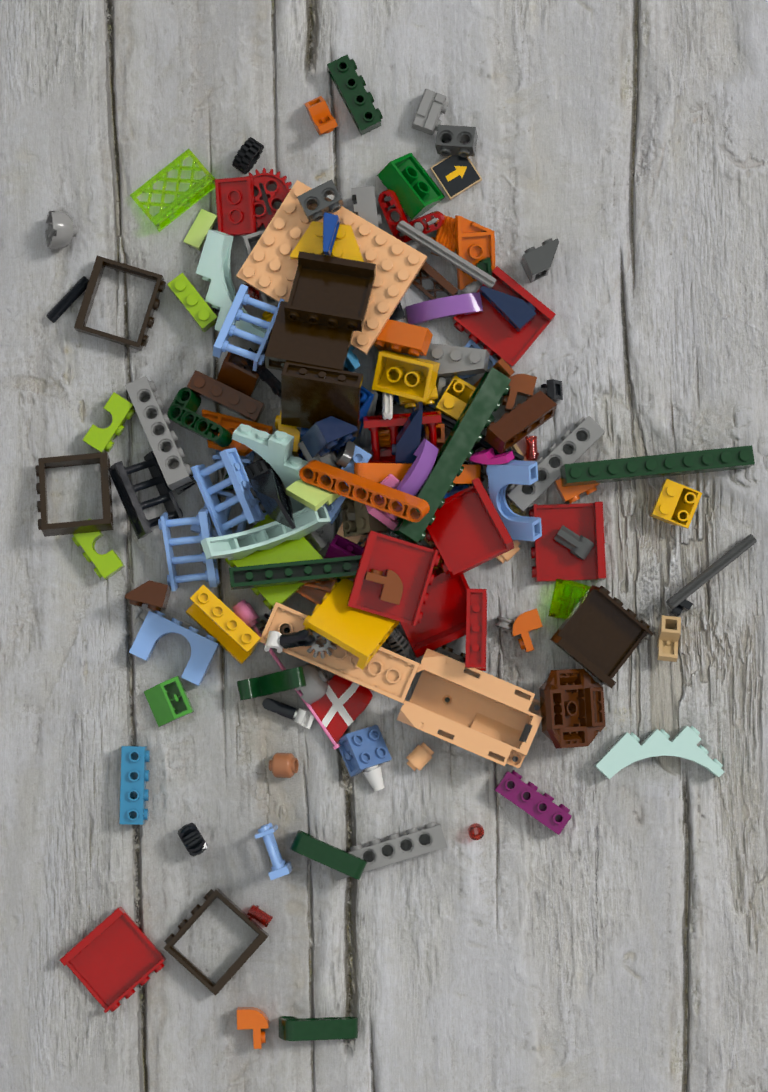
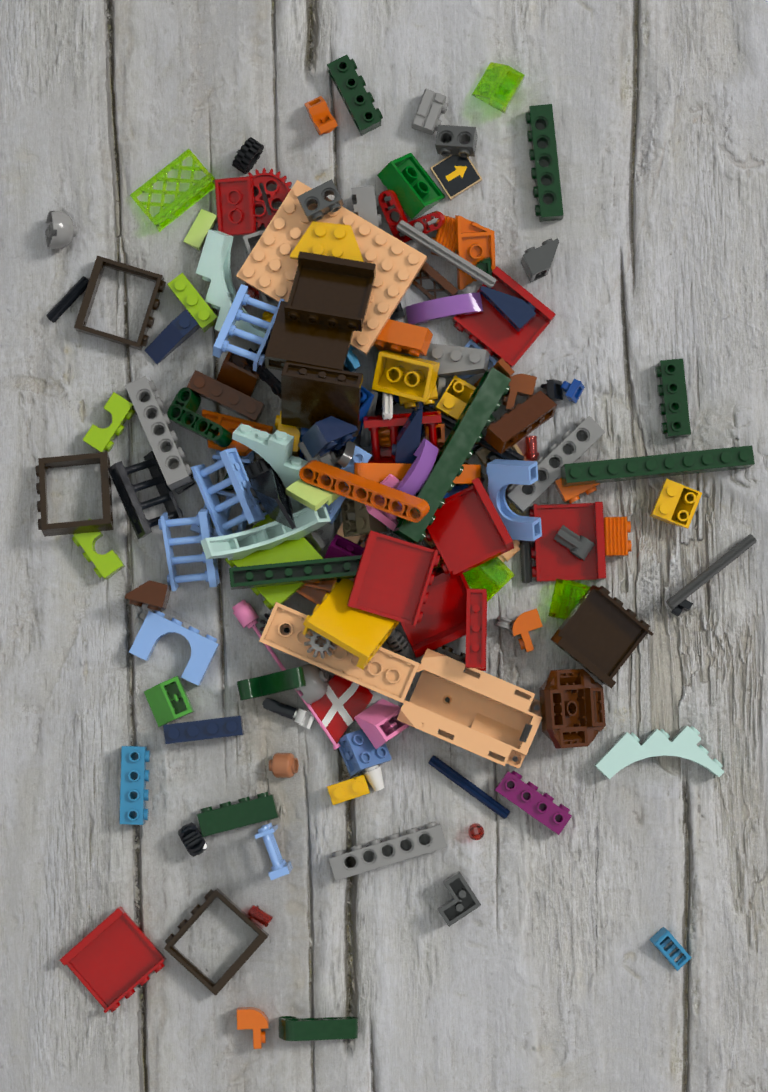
yellow panel [185,585,261,665] -> none
black piece [264,630,315,653] -> none
dark green beam [290,830,367,880] -> none
blue slope [323,212,340,256] -> none
dark orange brick [364,569,403,605] -> none
light nougat brick [406,742,434,771] -> none
dark pink slope [469,448,514,465] -> none
tan brick [657,615,681,662] -> none
none -> dark blue slope [145,310,200,365]
none -> dark blue brick [163,716,244,744]
none -> dark green brick [197,792,279,837]
none -> yellow brick [327,774,370,805]
none -> bright pink slope [354,699,409,749]
none -> dark blue axle [428,756,510,819]
none -> dark grey brick [437,871,481,927]
none -> clear neon green slope [463,557,515,602]
none -> clear neon green slope [472,62,525,113]
none -> dark grey axle [520,540,532,583]
none -> dark green brick [525,104,564,222]
none -> blue tile [561,379,585,404]
none -> orange brick [604,517,631,557]
none -> dark azure slope [650,927,691,971]
none -> dark green brick [655,358,691,439]

